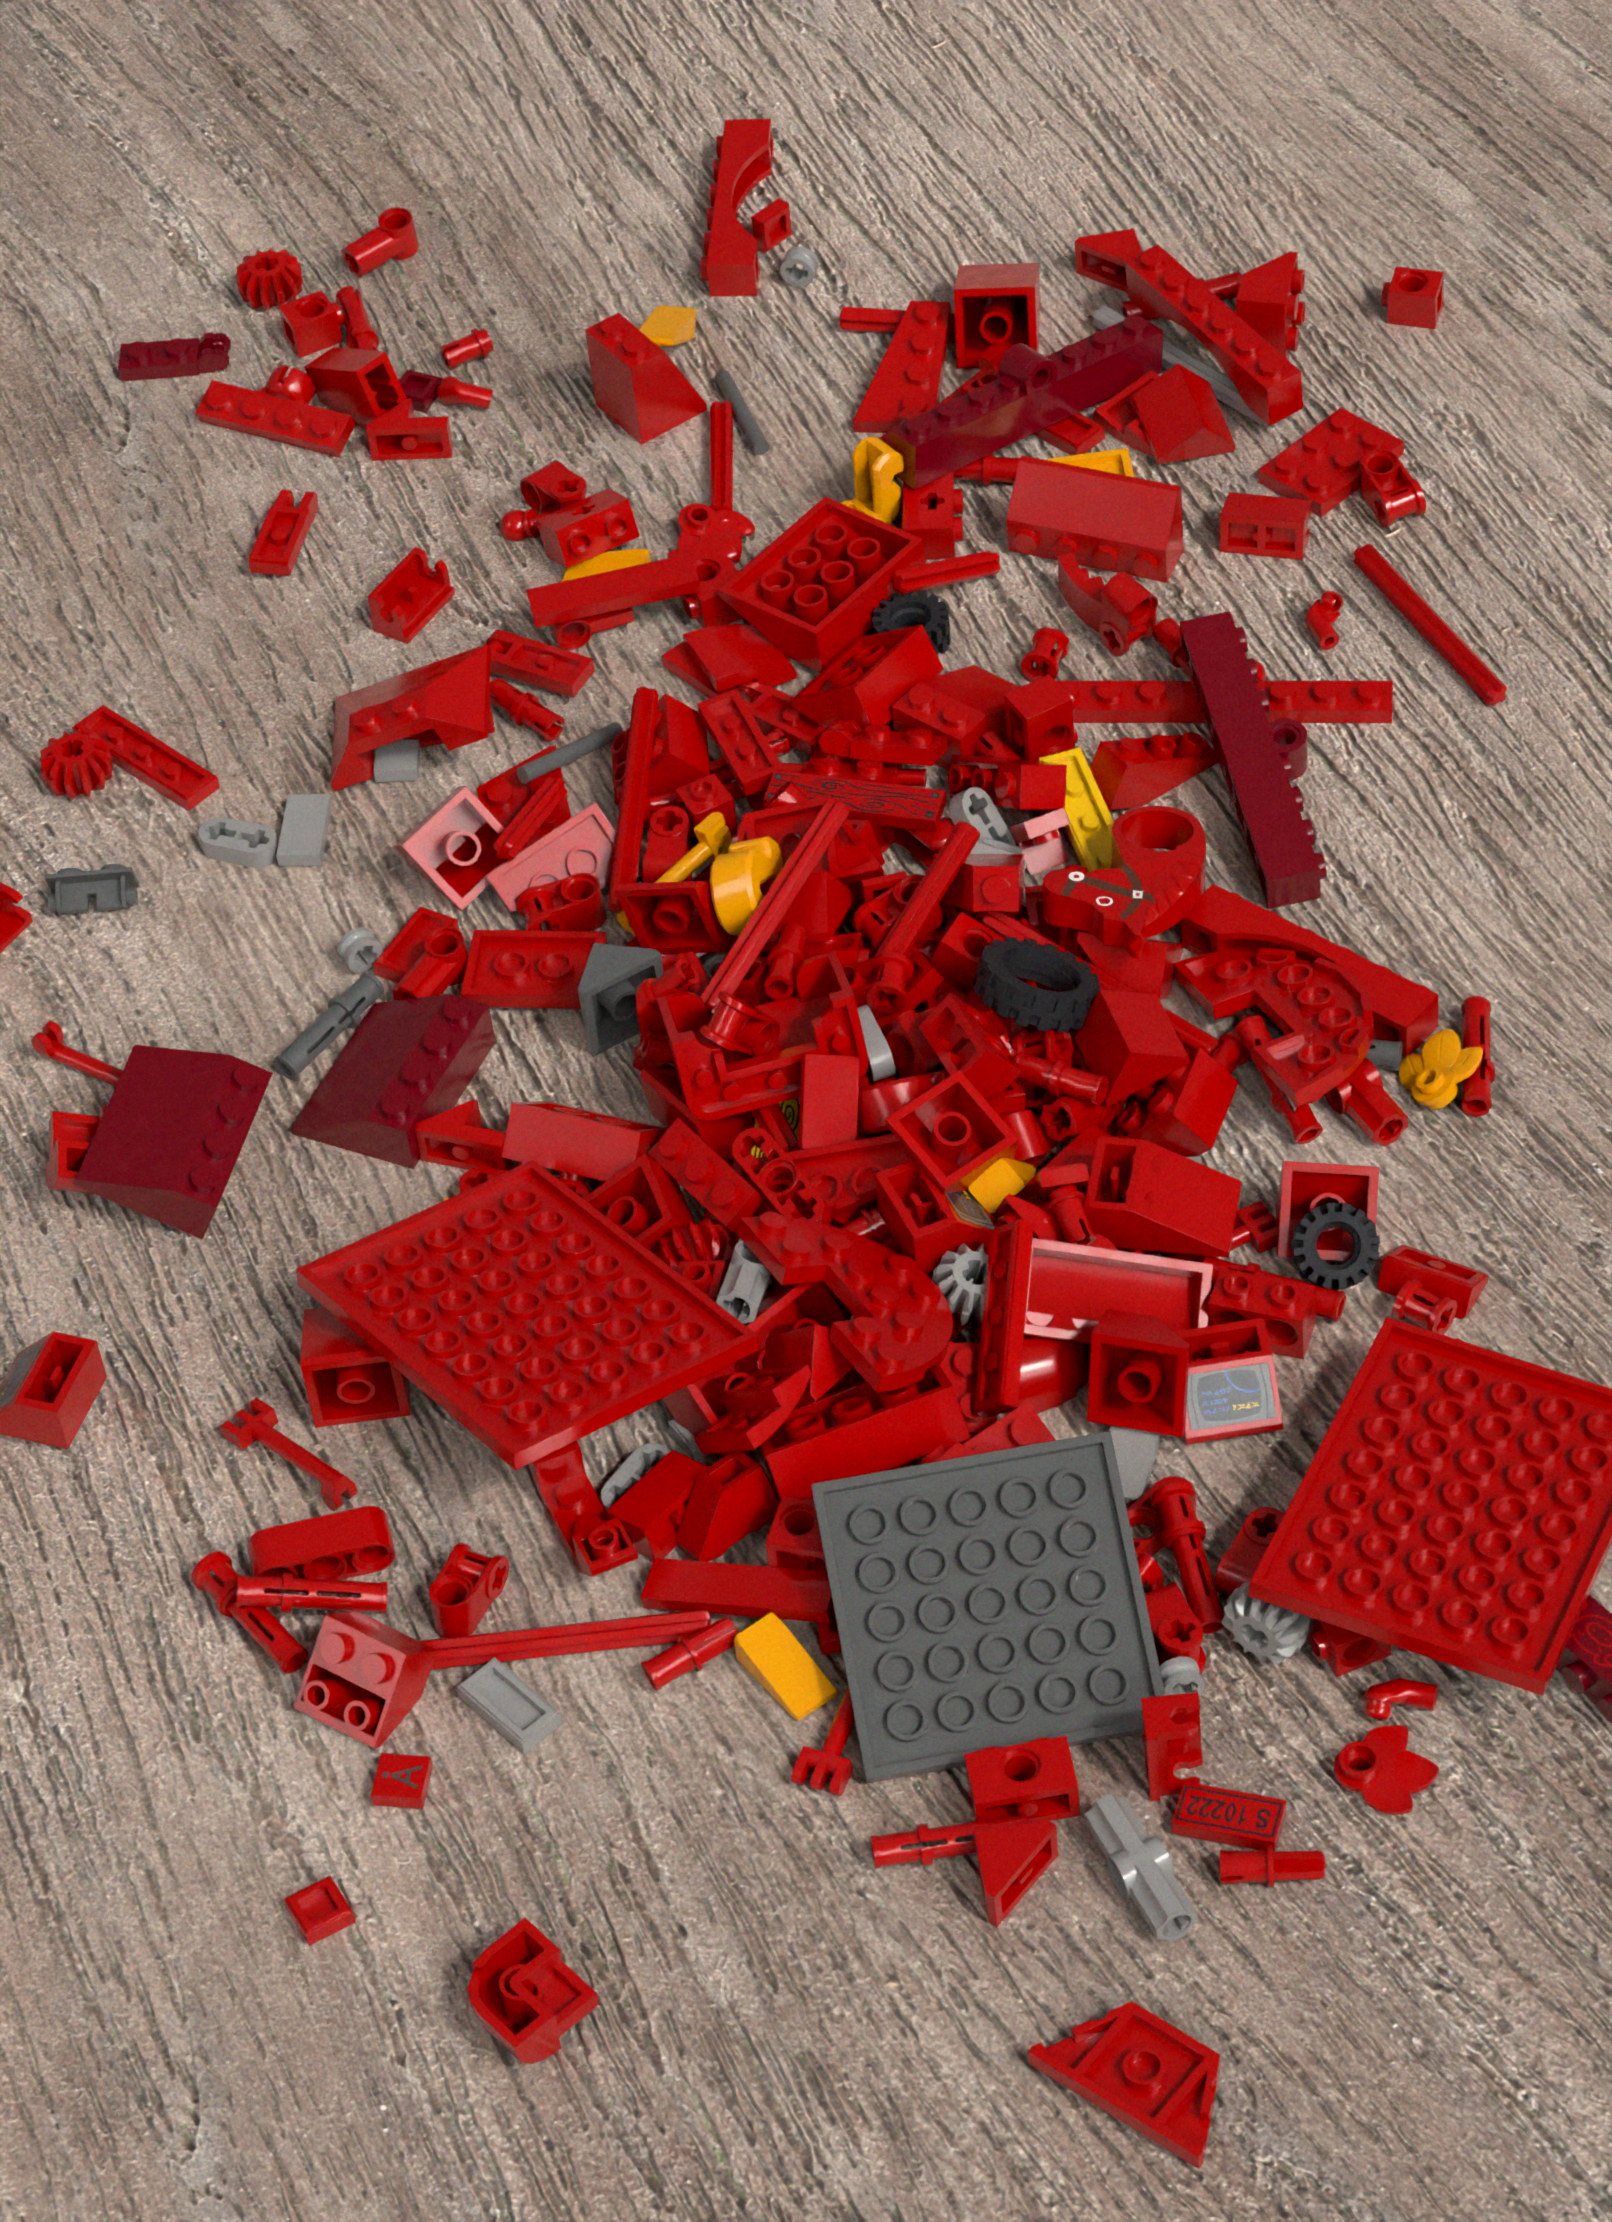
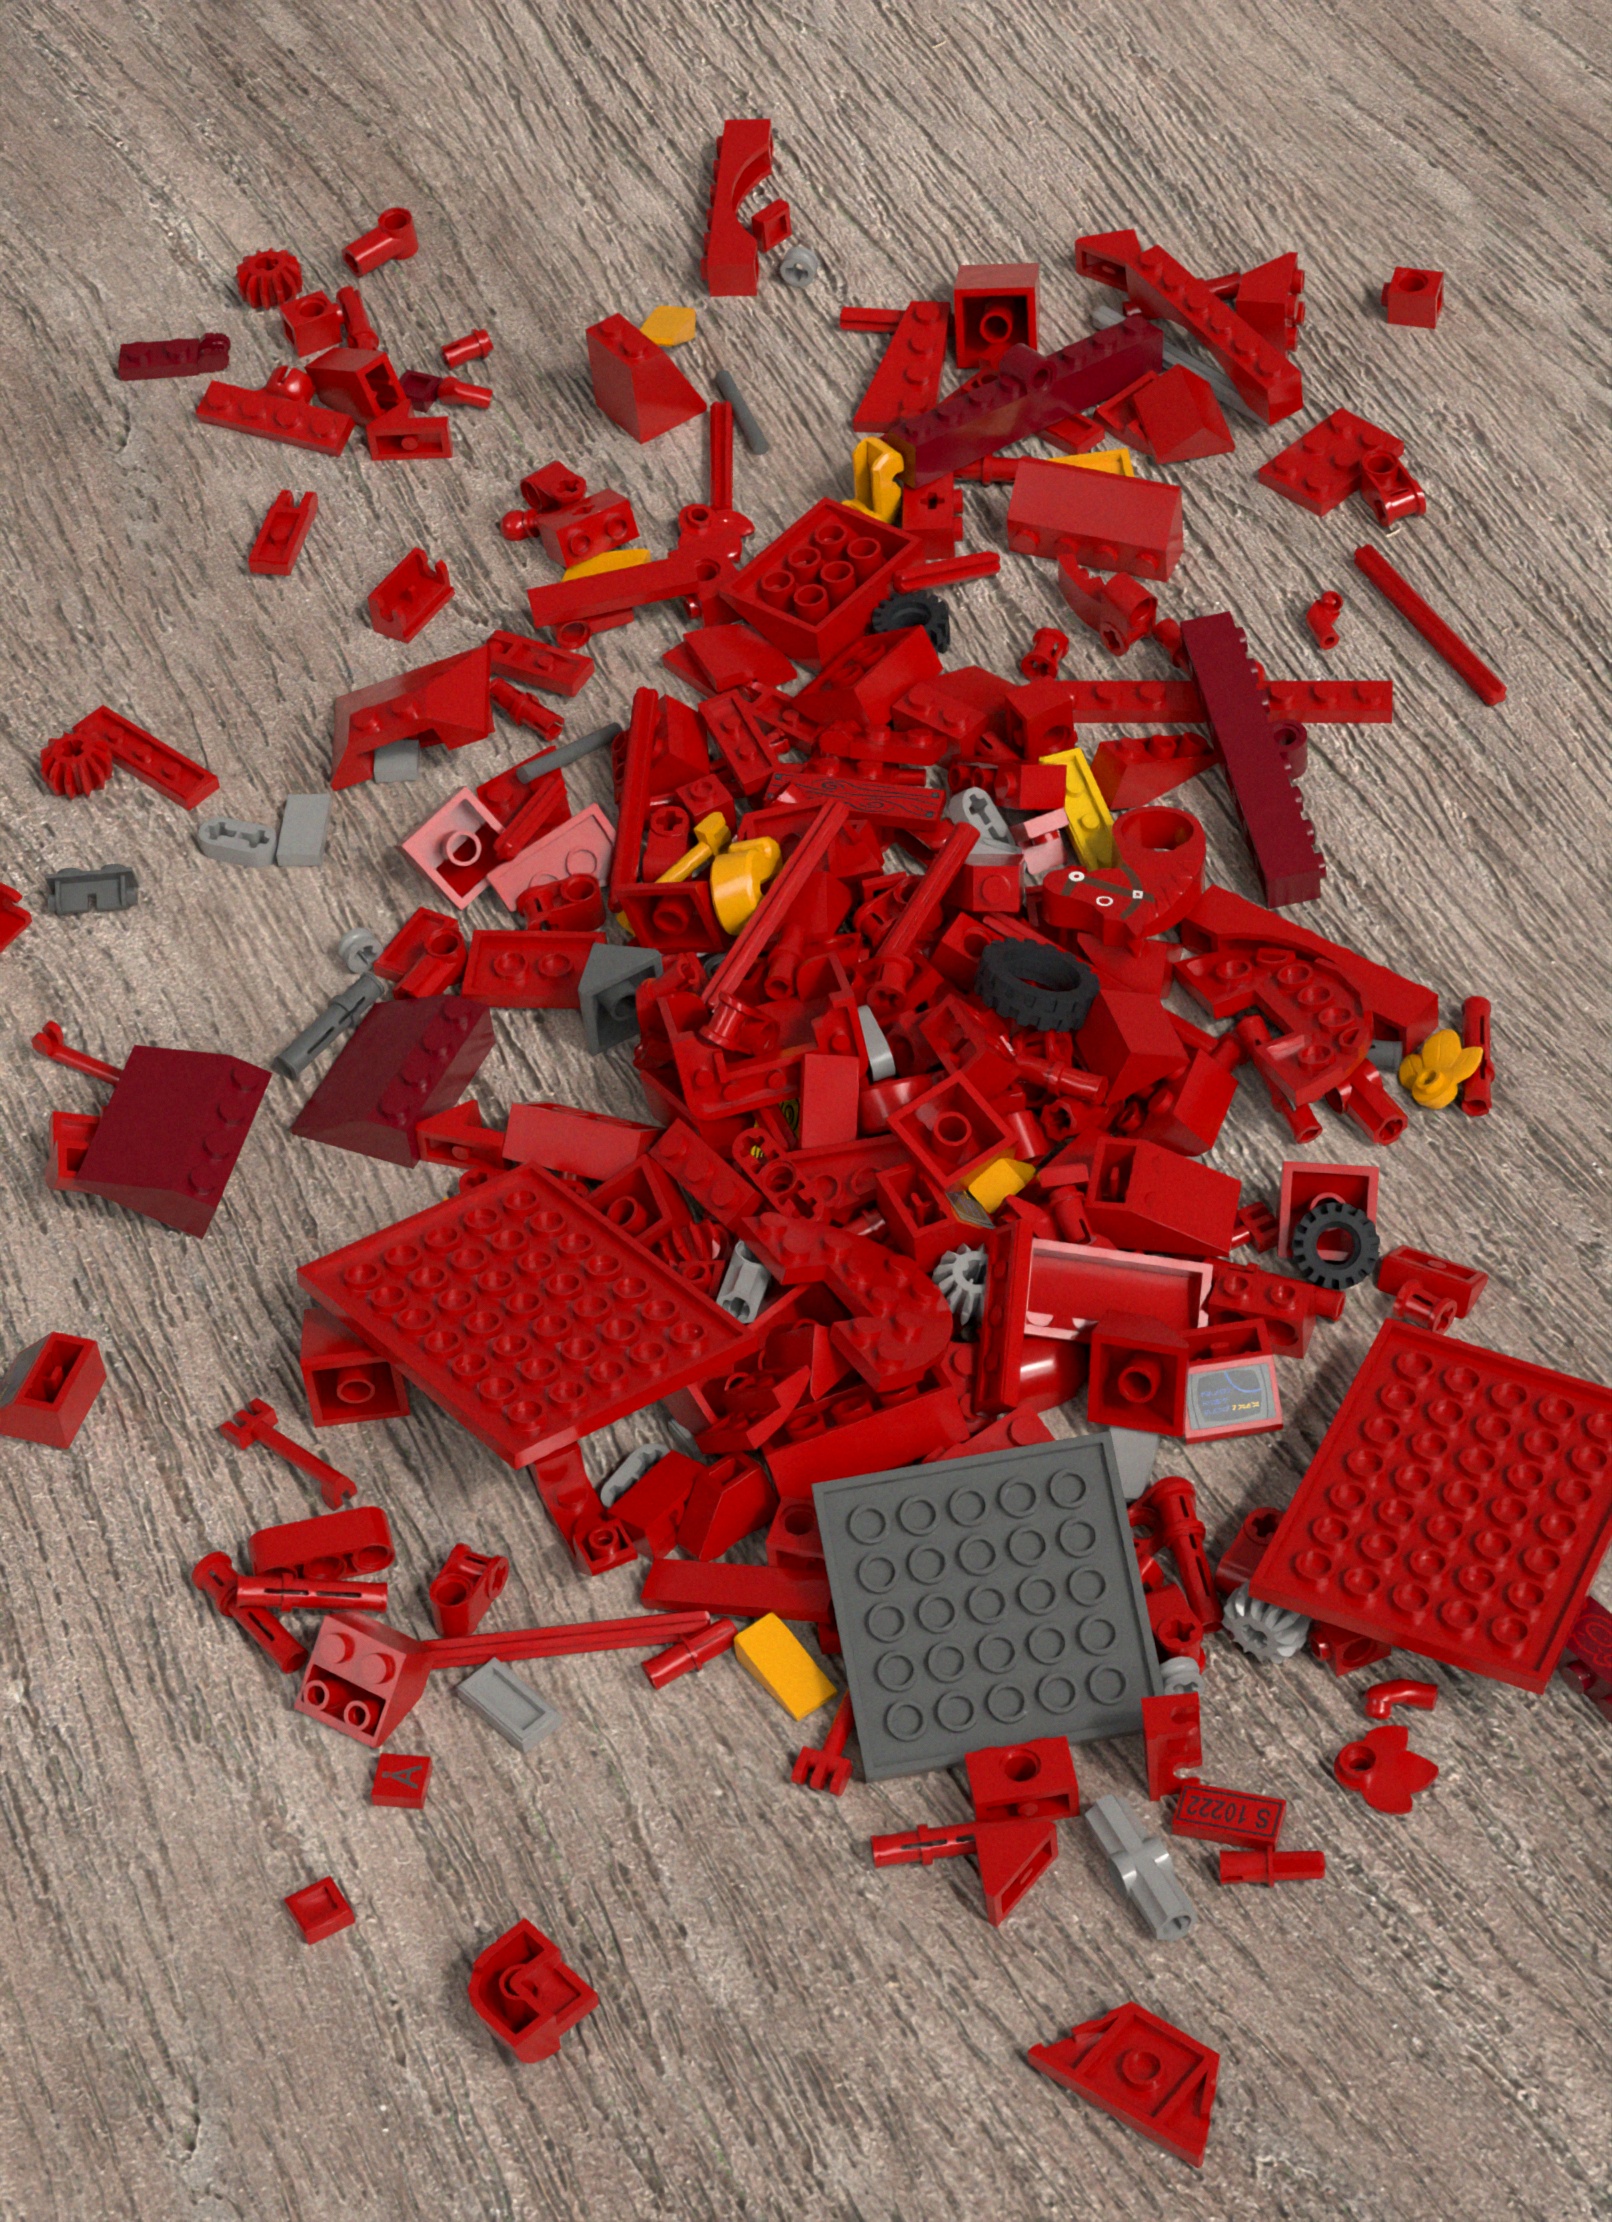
red hinge [1220,492,1312,560] -> none

